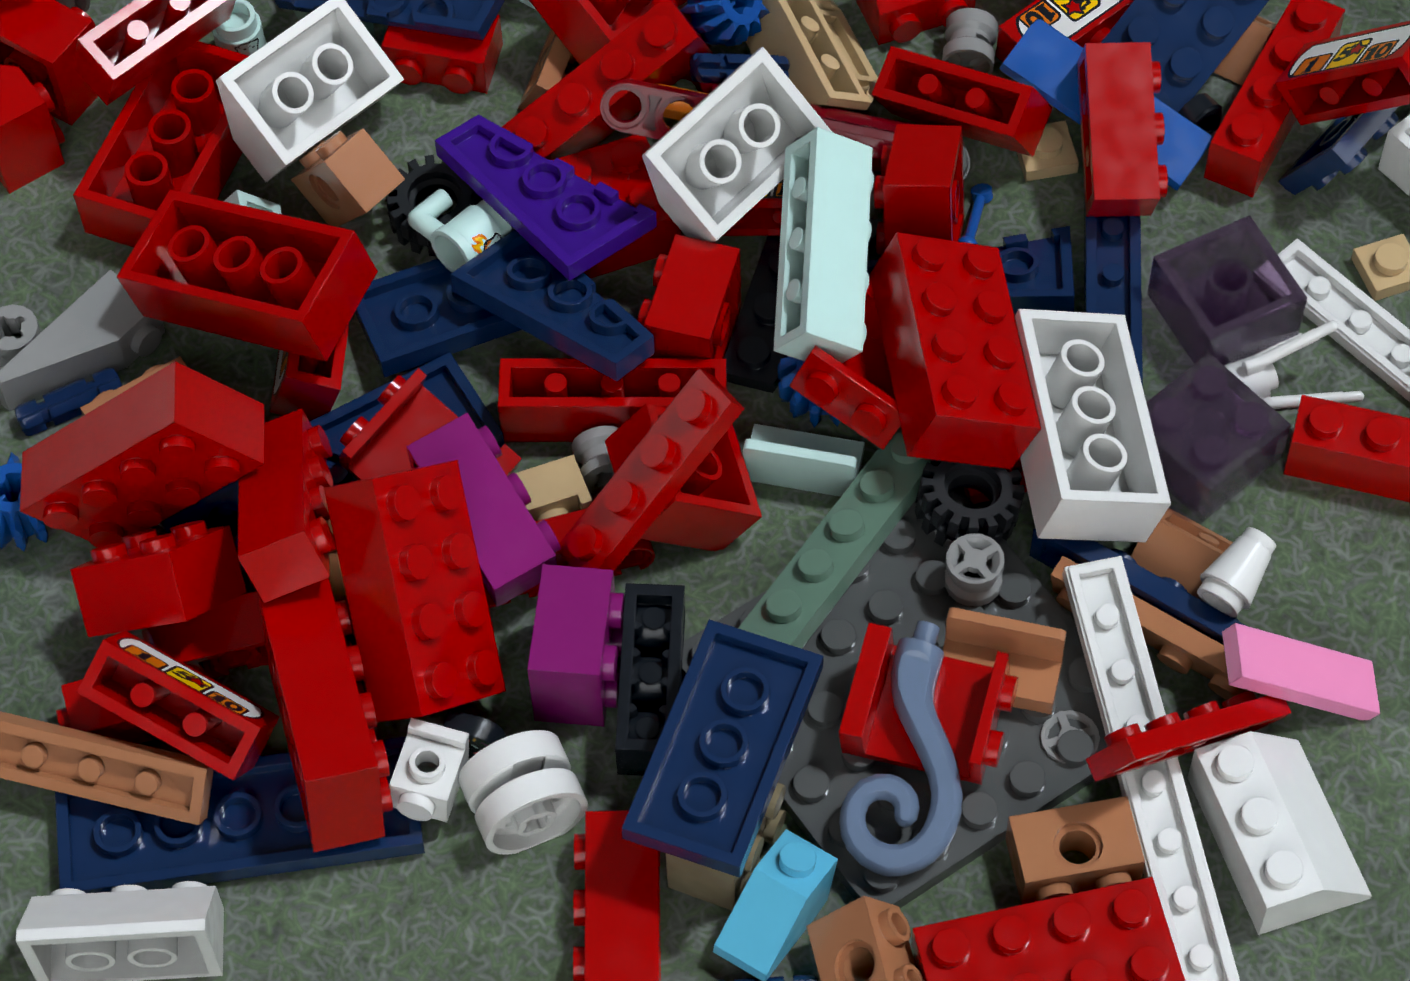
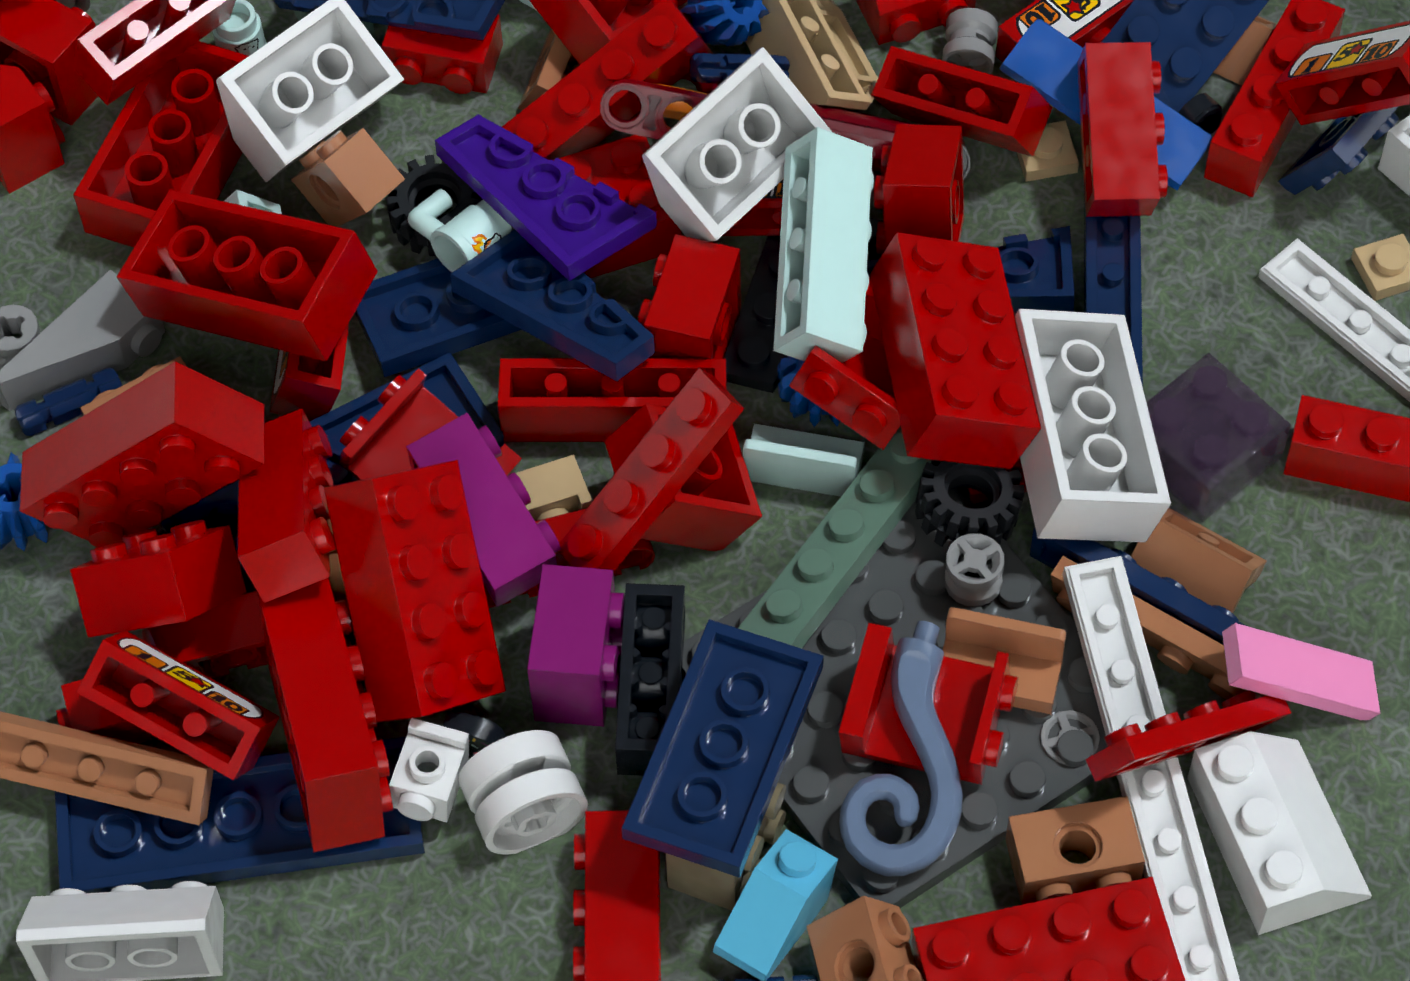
light grey wheel [571,426,619,494] -> none
blue hinge [958,183,993,244] -> none
clear purple brick [1147,215,1307,376] -> none
white cone [1197,527,1276,617] -> none
white plant [1221,320,1364,415] -> none

